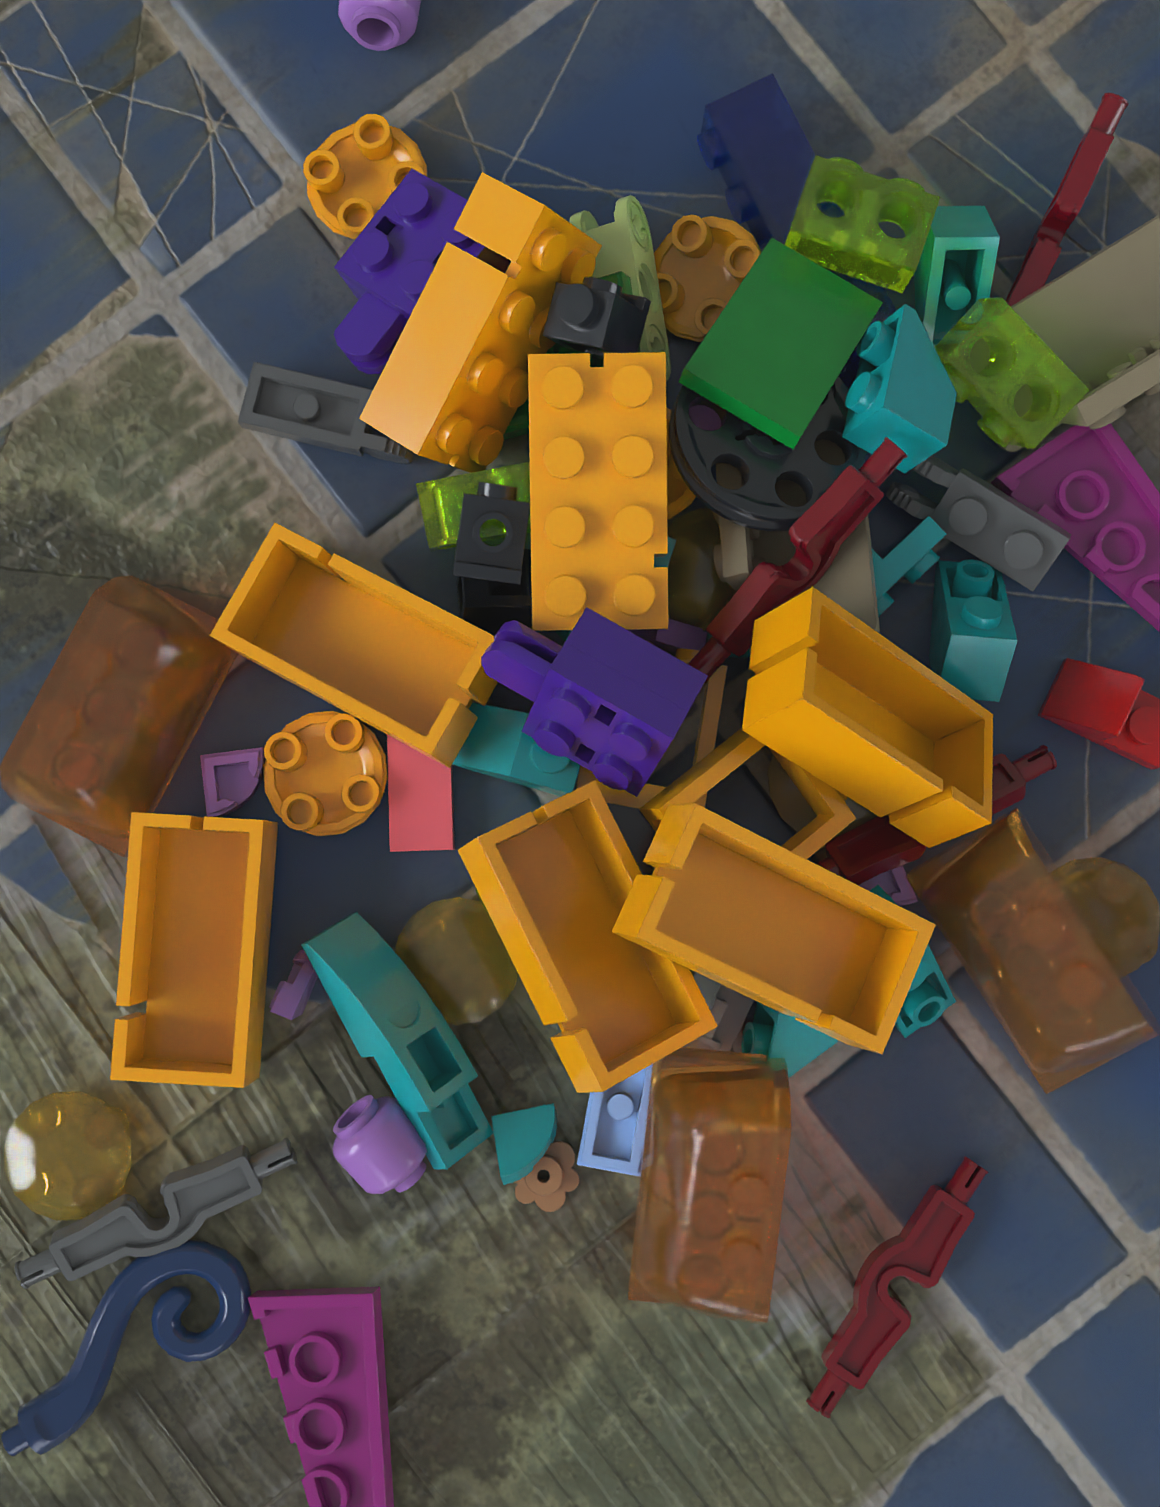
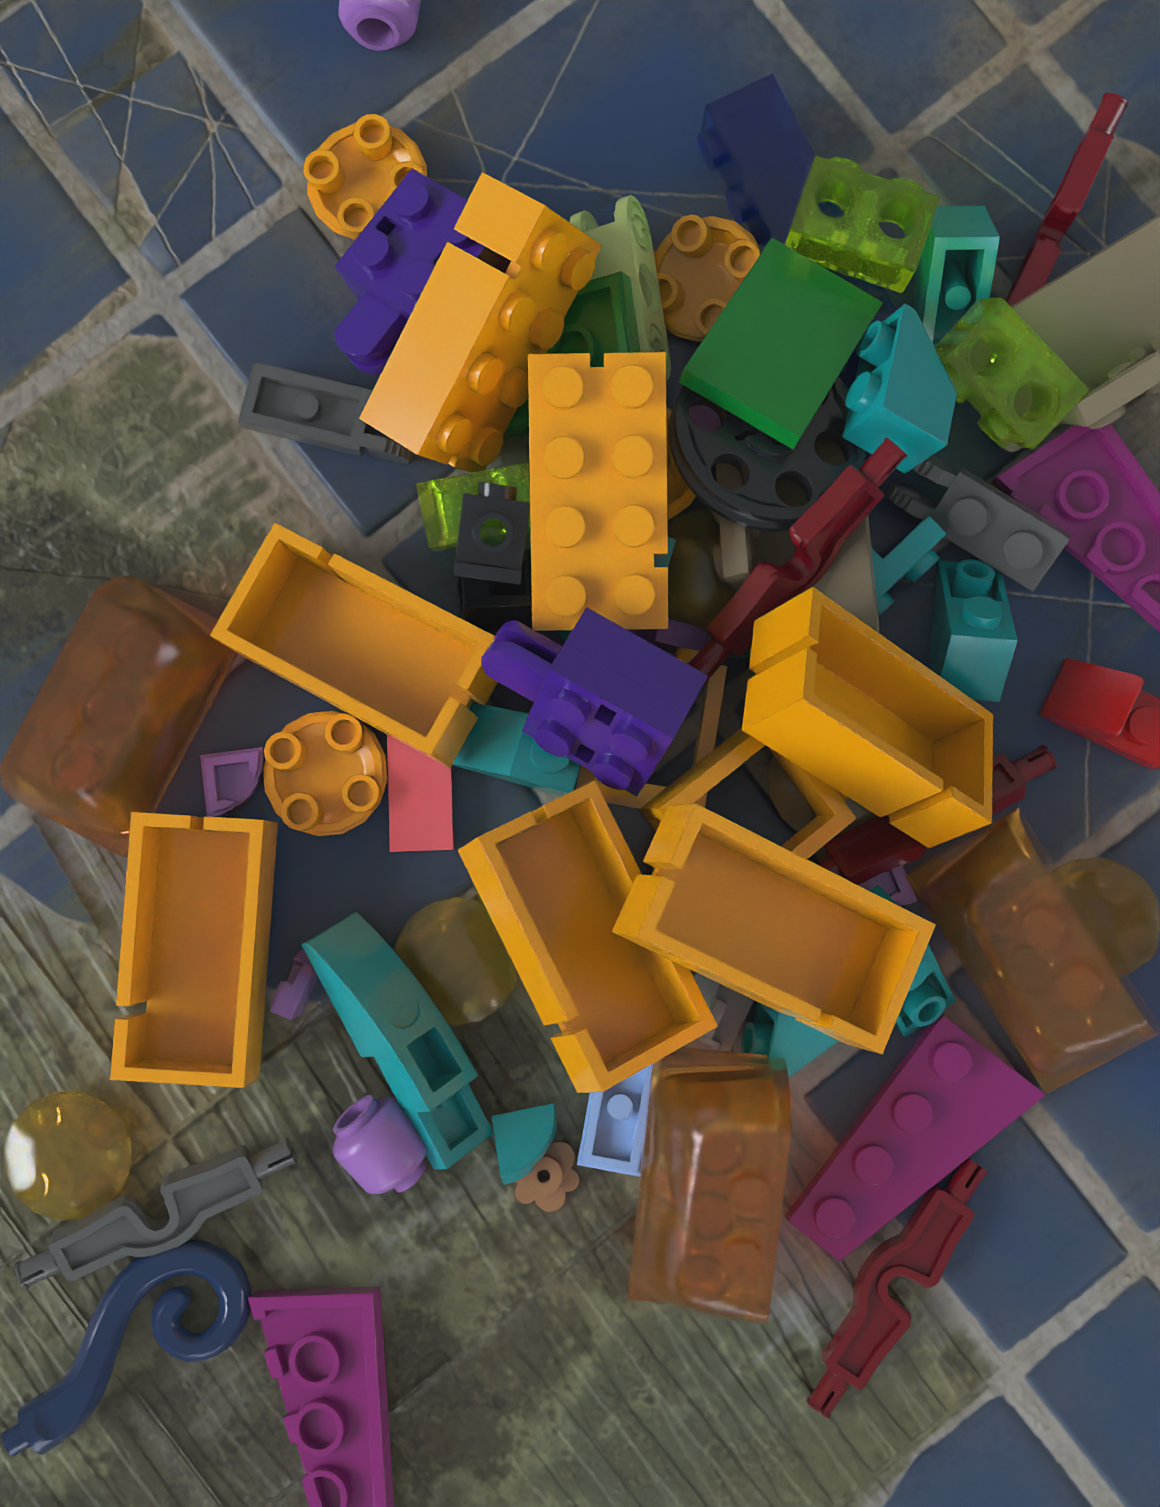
black brick [542,277,651,360] -> none
none -> magenta wing [785,1015,1046,1262]

